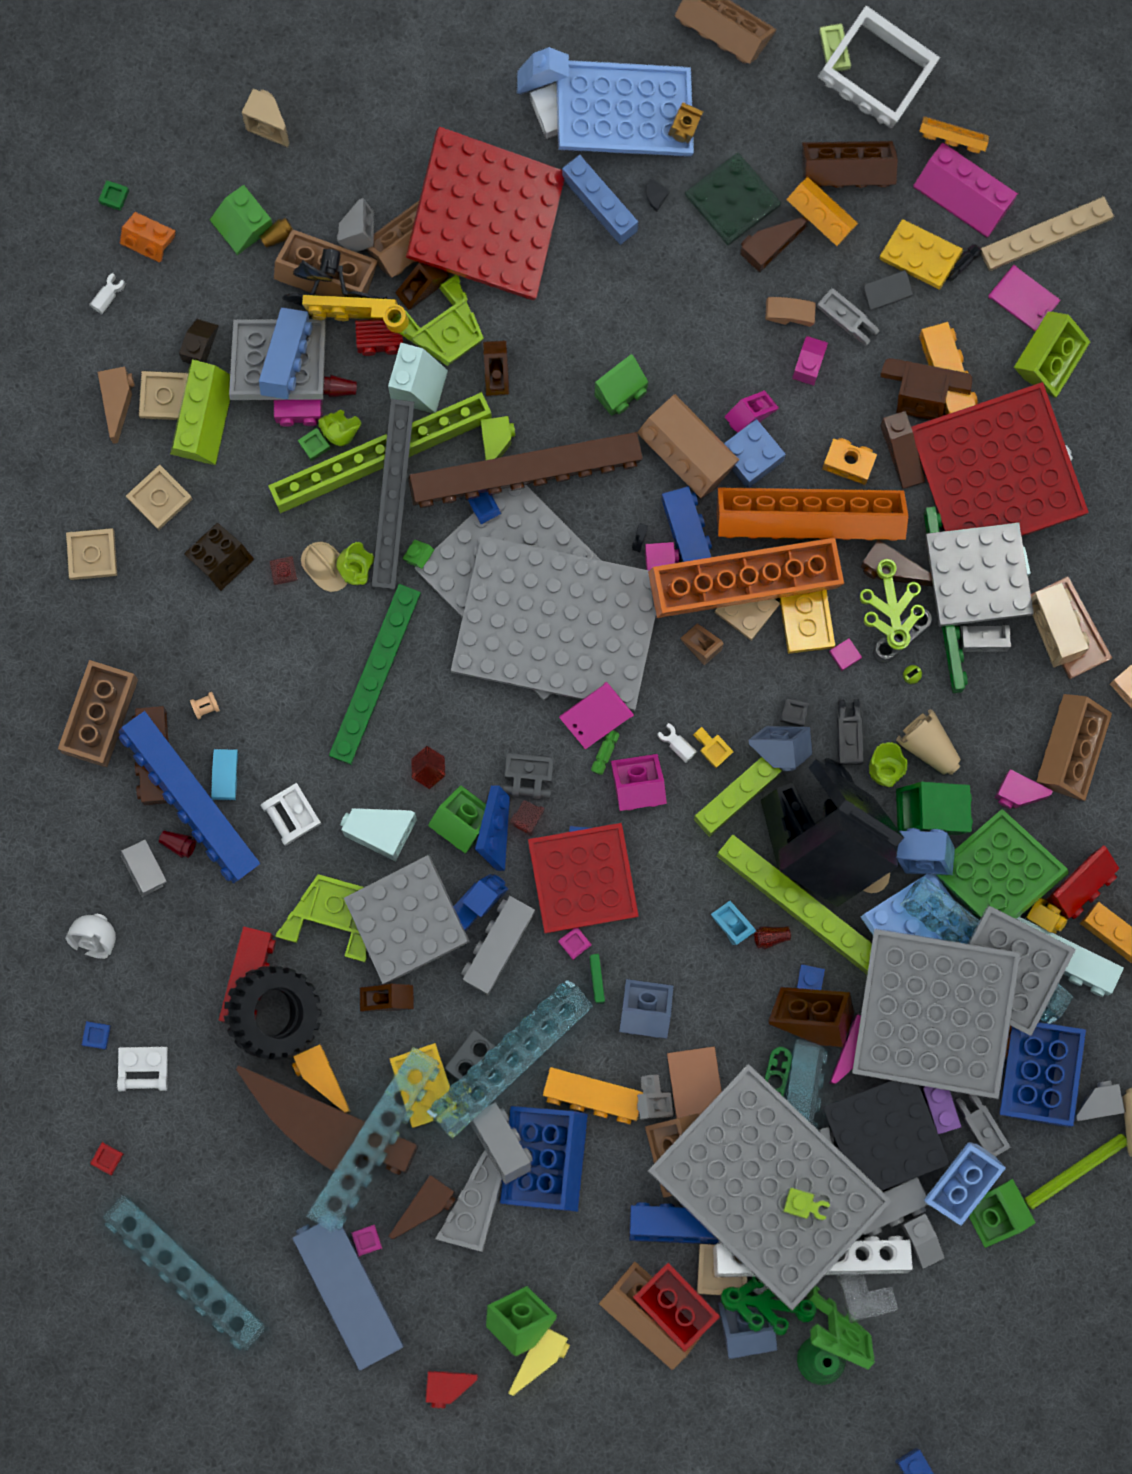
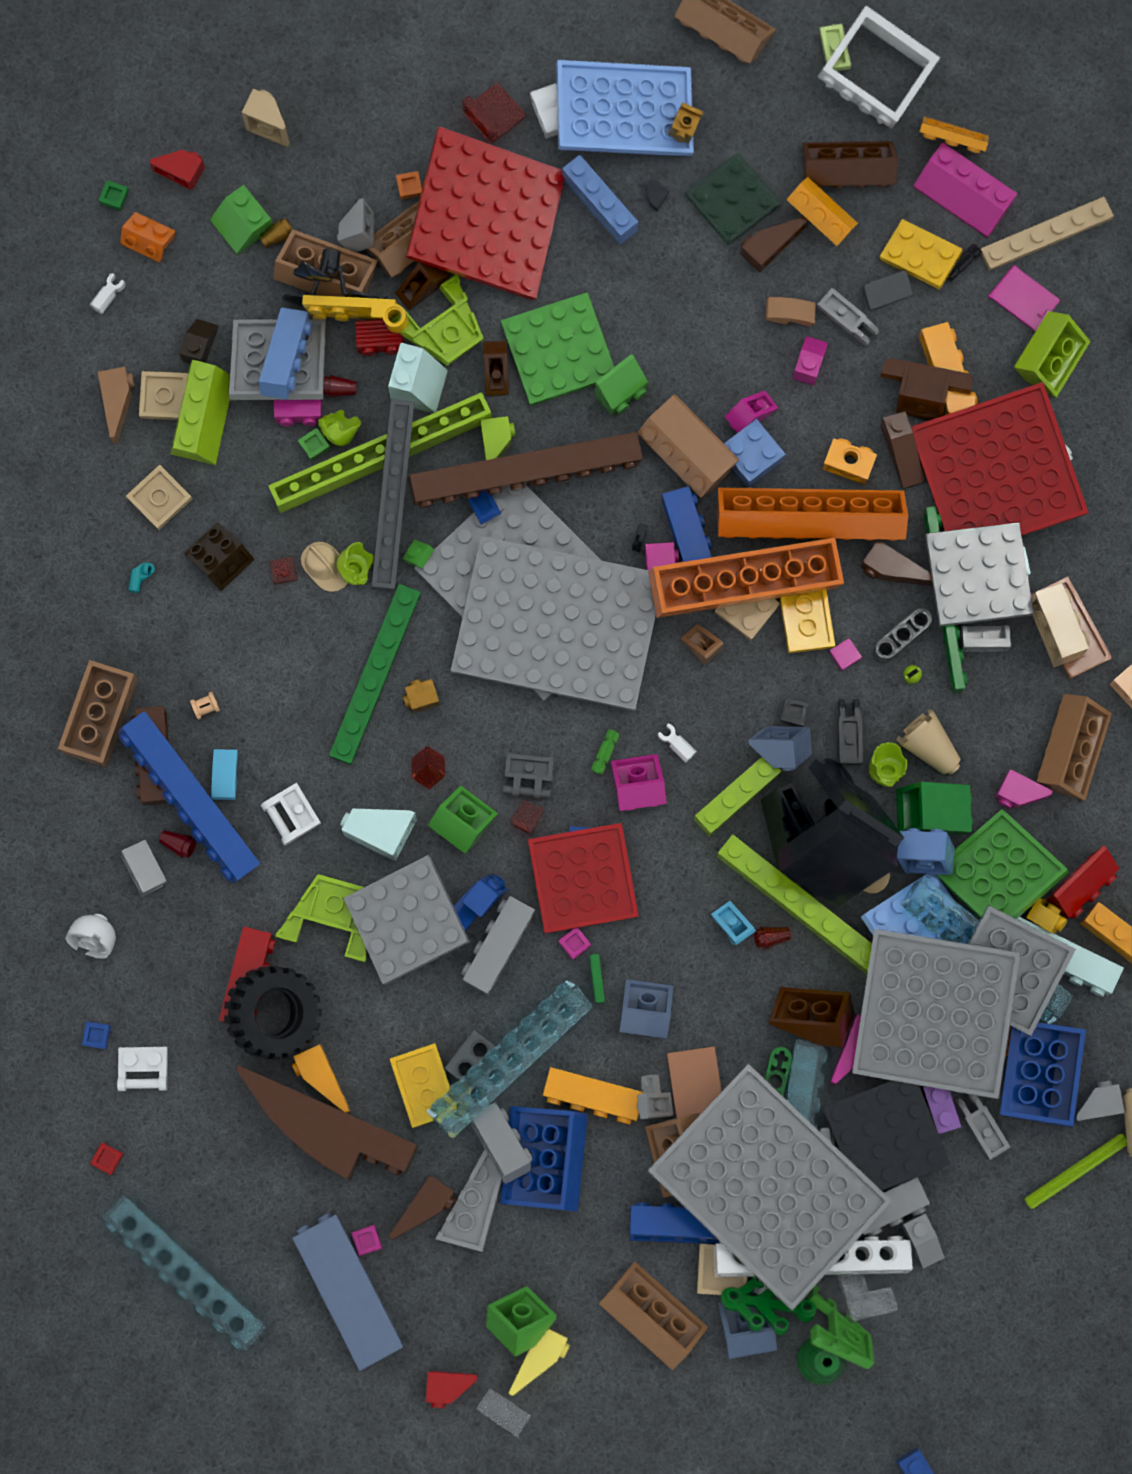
tan plate [66,528,117,580] -> none
clear light blue brick [307,1047,440,1232] -> none
reddish brown slope [360,984,414,1012] -> none
blue wing [475,786,510,871] -> none
light blue slope [517,47,569,94] -> none
dark pink container [559,682,634,749] -> none
red slope [633,1263,720,1352] -> none
yellow plate [693,727,734,769] -> none
lime plate [783,1187,830,1220] -> none
blue plate [797,965,825,990] -> none
lime plant [859,559,925,650] -> none
light blue slope [924,1142,1006,1225] -> none
bright green slope [969,1179,1036,1248] -> none
none -> teal arm [128,562,155,593]
none -> red slope [149,150,205,190]
none -> orange plate [396,171,422,200]
none -> pearl gold brick [402,679,440,713]
none -> clear red bracket [462,83,525,144]
none -> clear plate [476,1388,531,1437]
none -> bright green plate [501,292,614,406]

